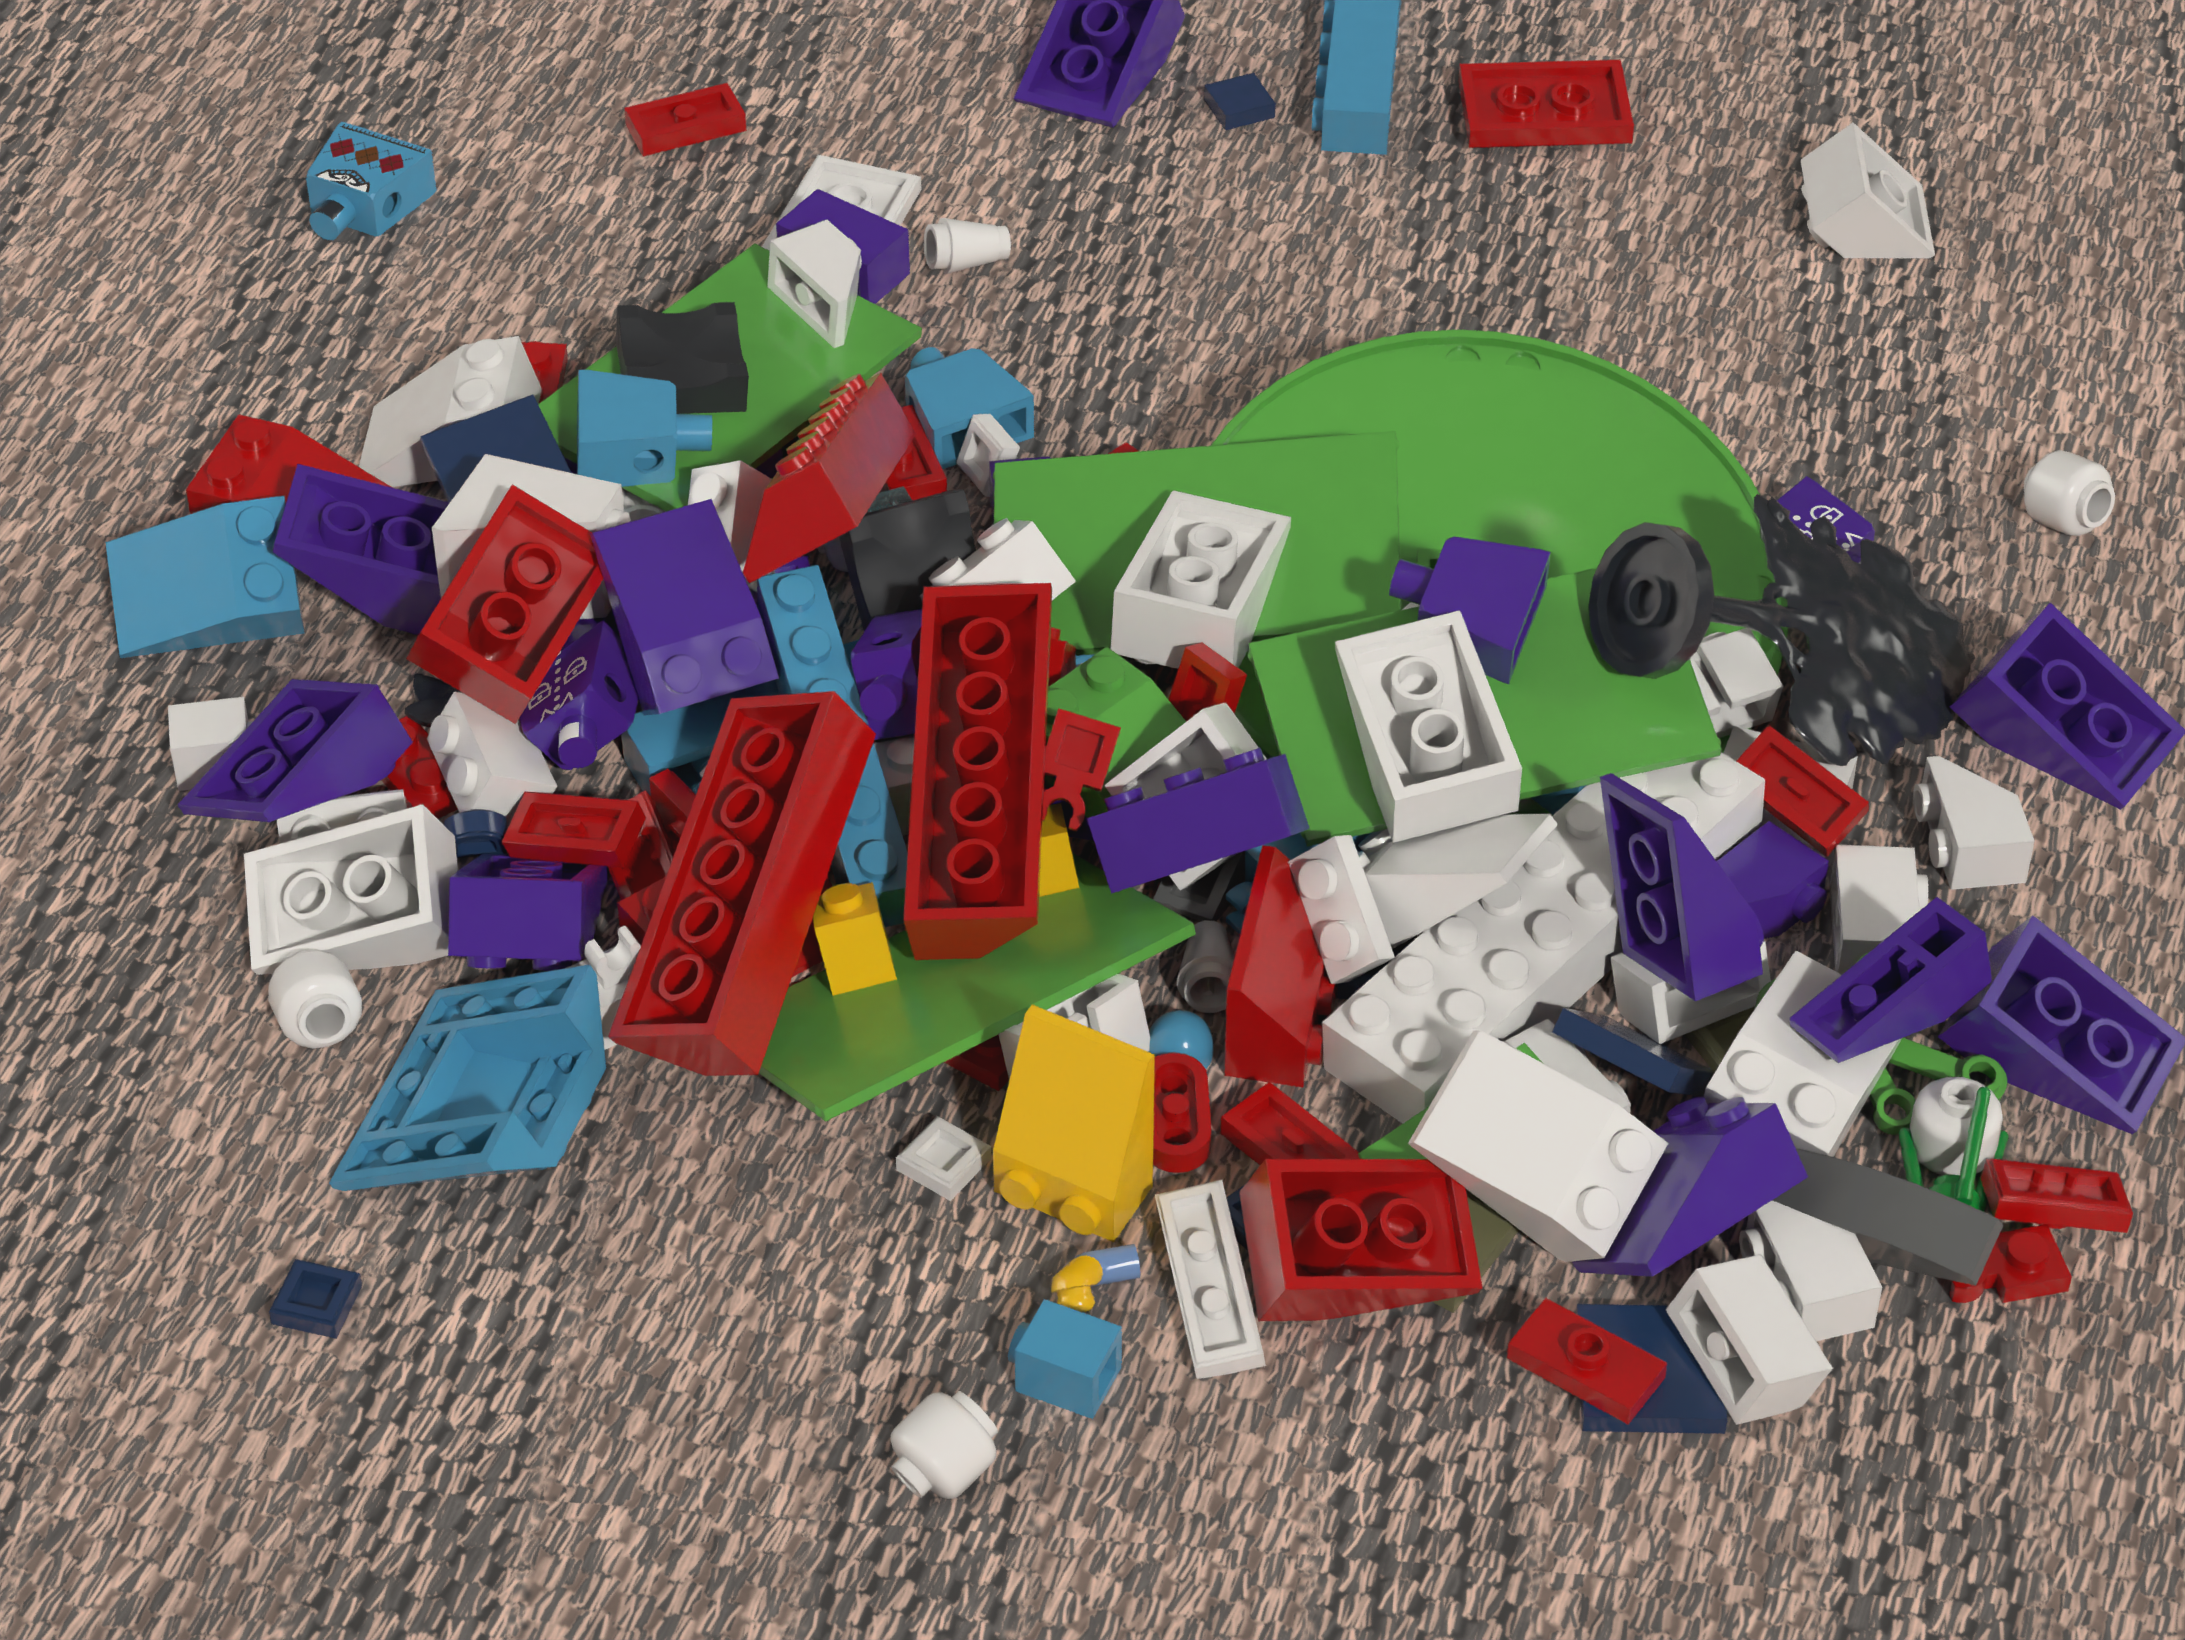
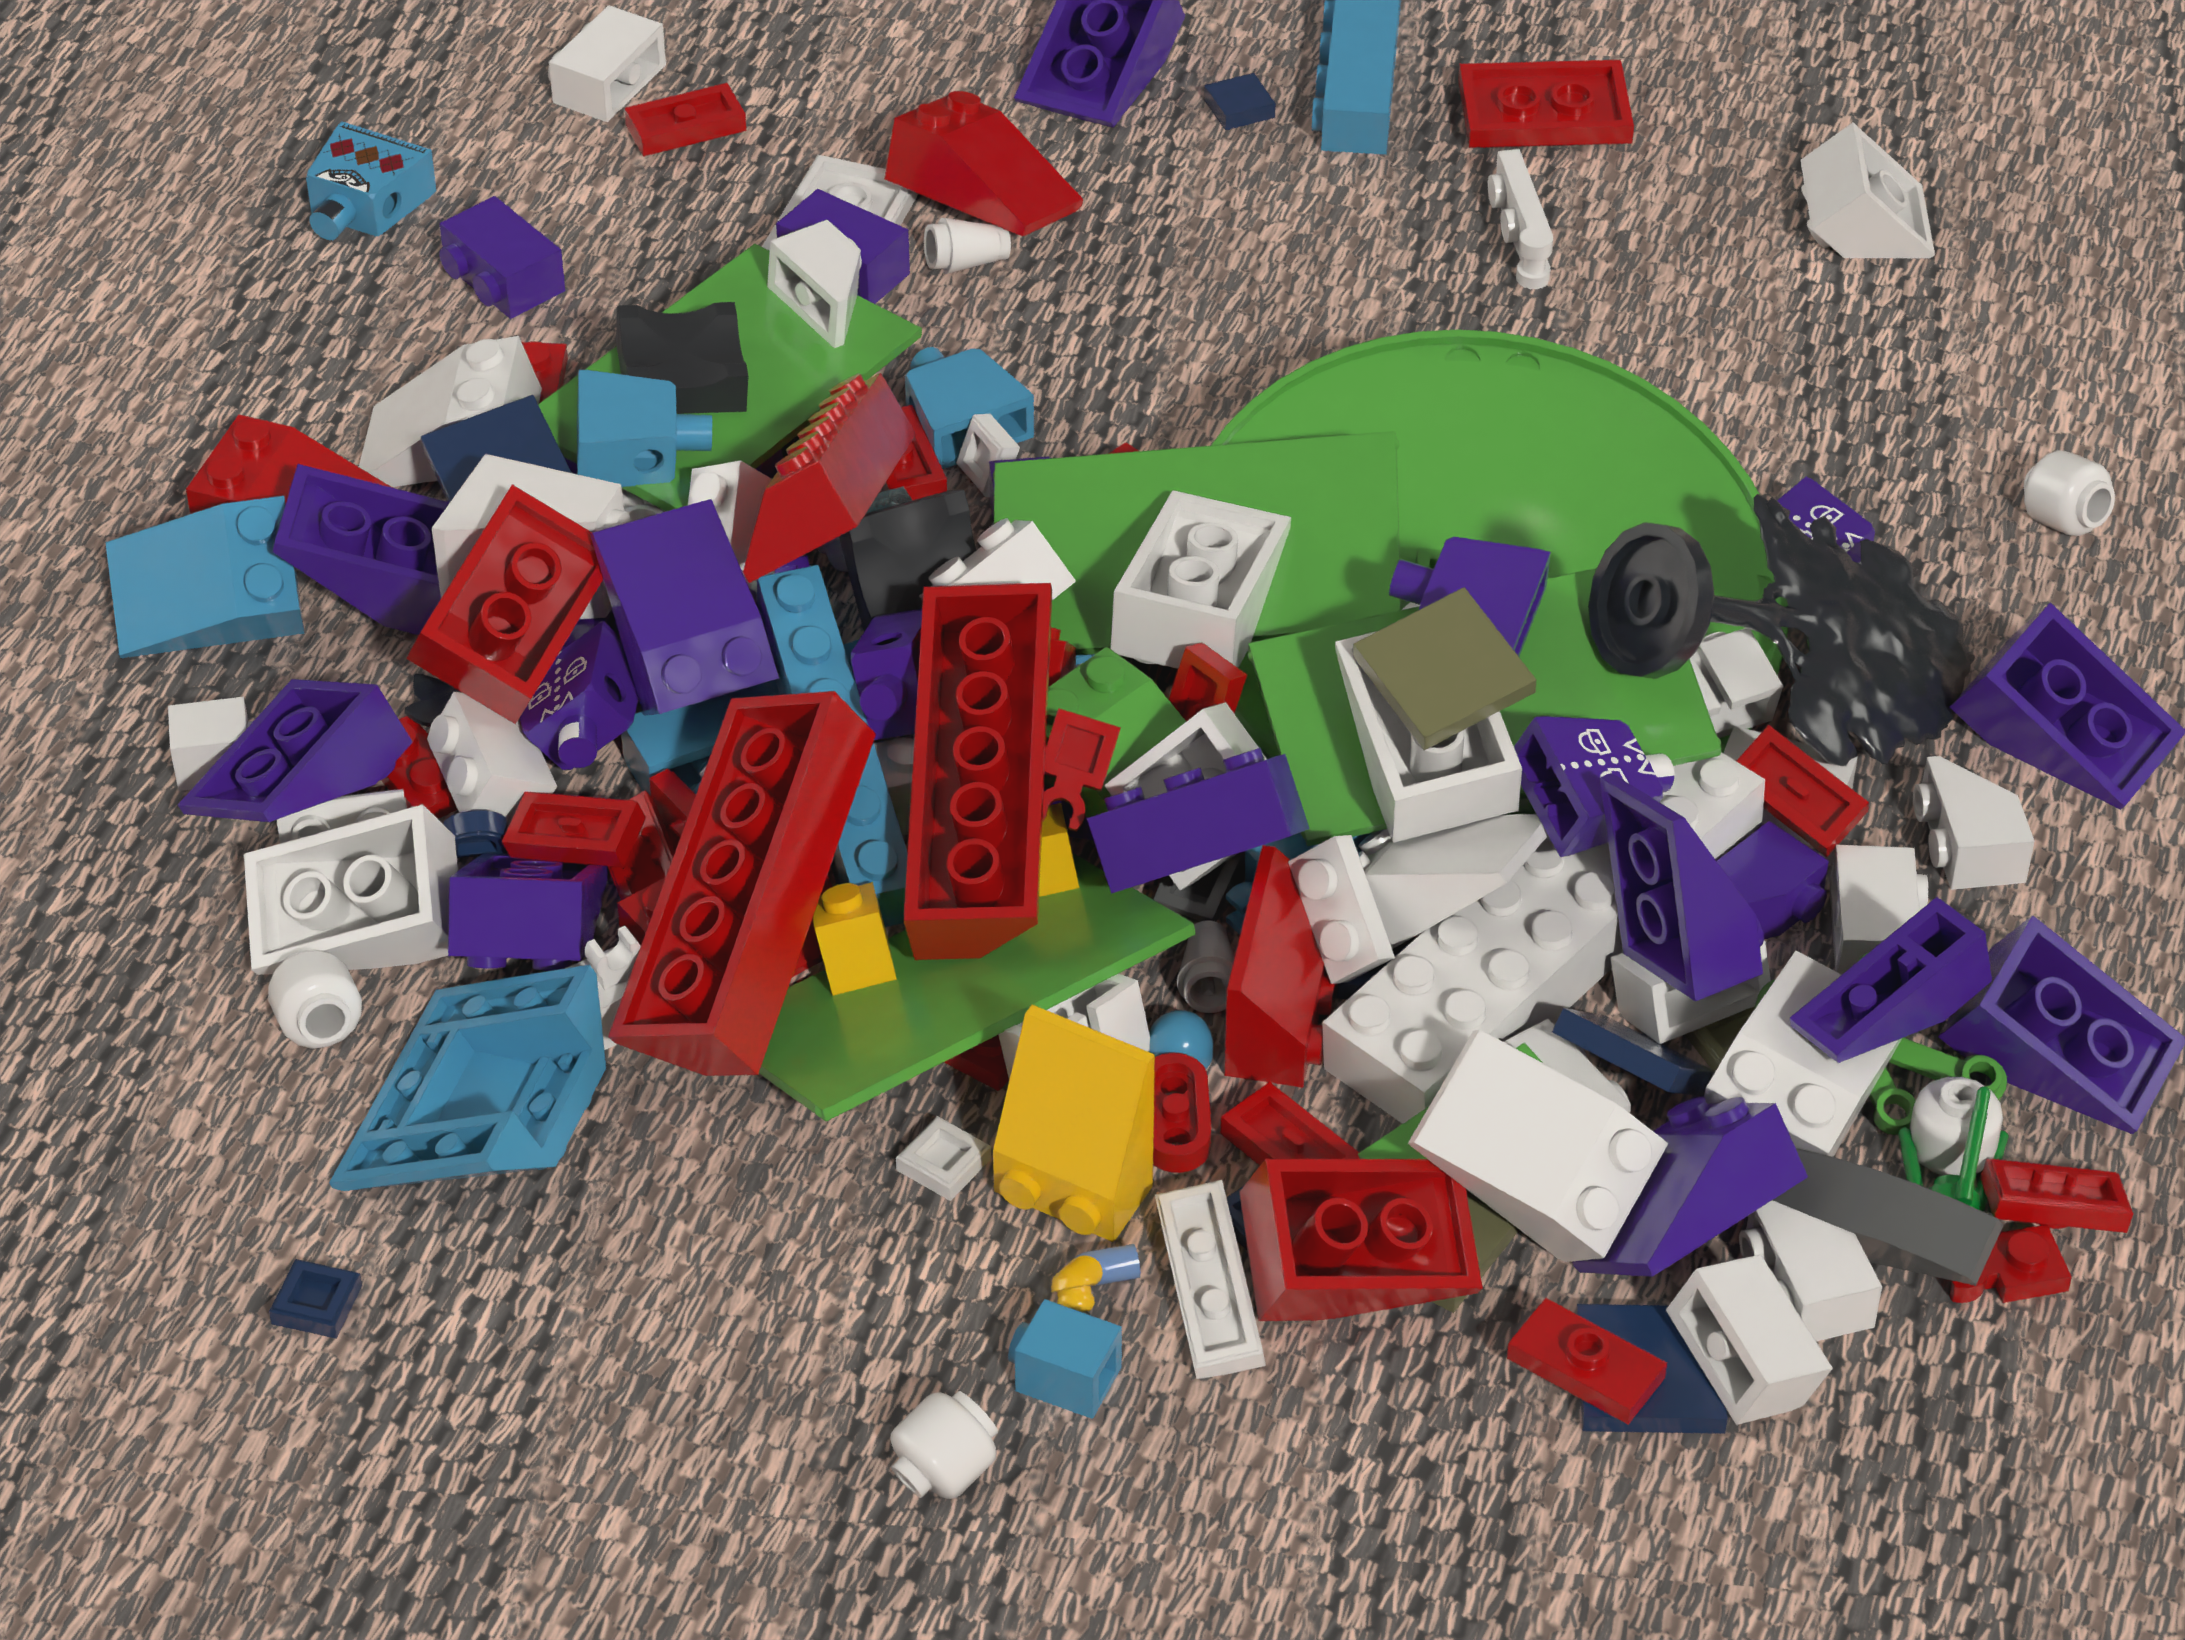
none -> dark purple brick [439,196,566,319]
none -> white brick [548,5,666,122]
none -> red slope [884,91,1083,237]
none -> olive tile [1353,587,1537,750]
none -> white plate [1488,149,1553,289]
none -> dark purple torso [1514,716,1674,857]

